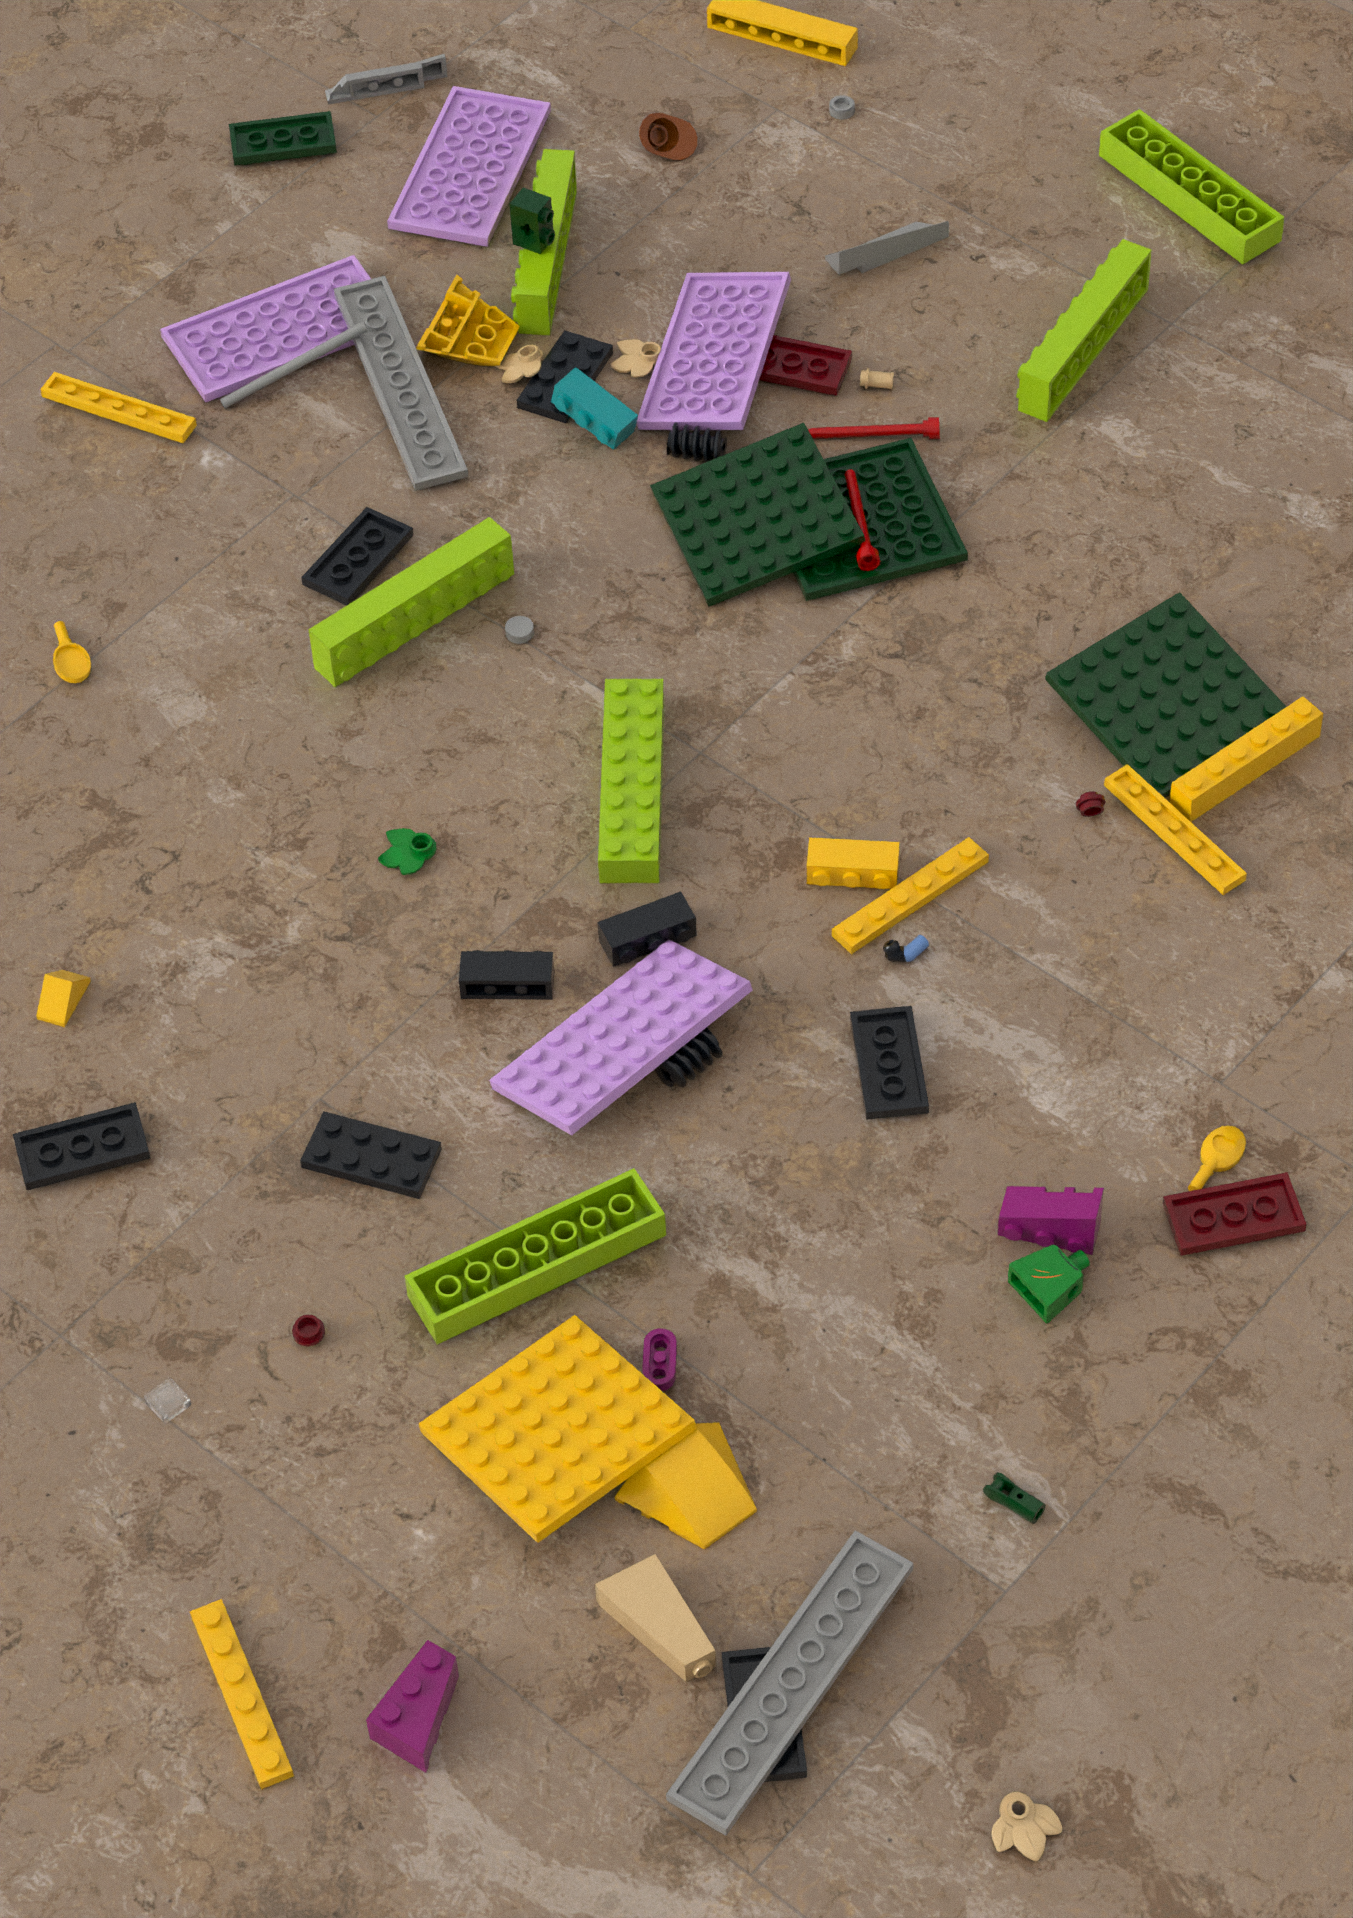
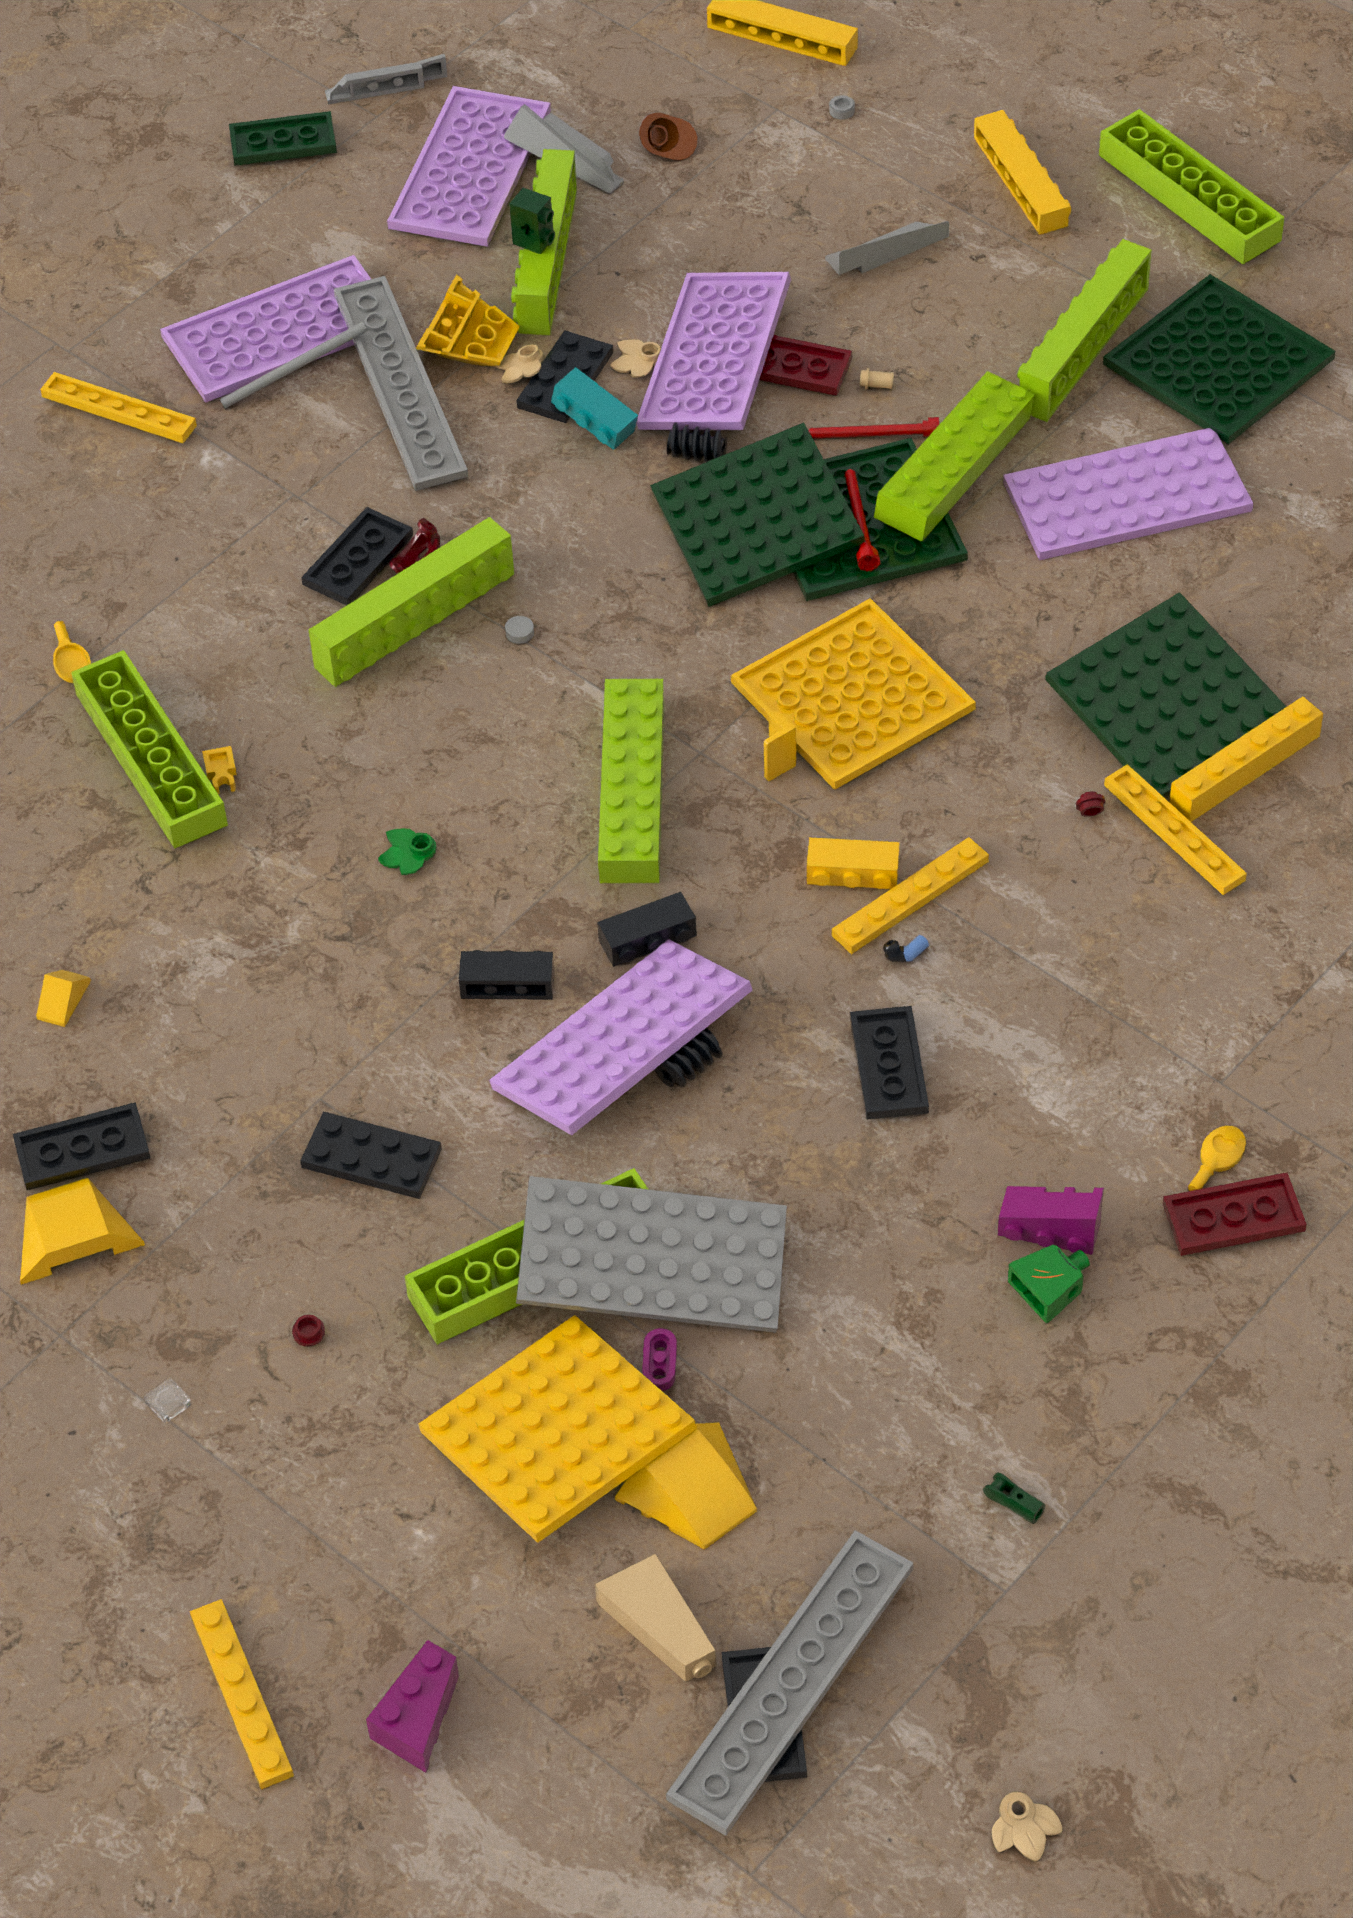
none -> yellow wedge [20,1178,145,1285]
none -> lime brick [71,650,228,849]
none -> yellow plate [202,746,237,794]
none -> dark red helmet [389,518,440,573]
none -> light grey wedge [504,104,624,193]
none -> light grey plate [516,1176,787,1333]
none -> yellow plate [731,598,976,790]
none -> yellow panel [764,710,796,781]
none -> lime brick [874,371,1035,541]
none -> yellow brick [974,110,1071,235]
none -> lavender plate [1003,428,1253,560]
none -> dark green plate [1103,274,1336,444]

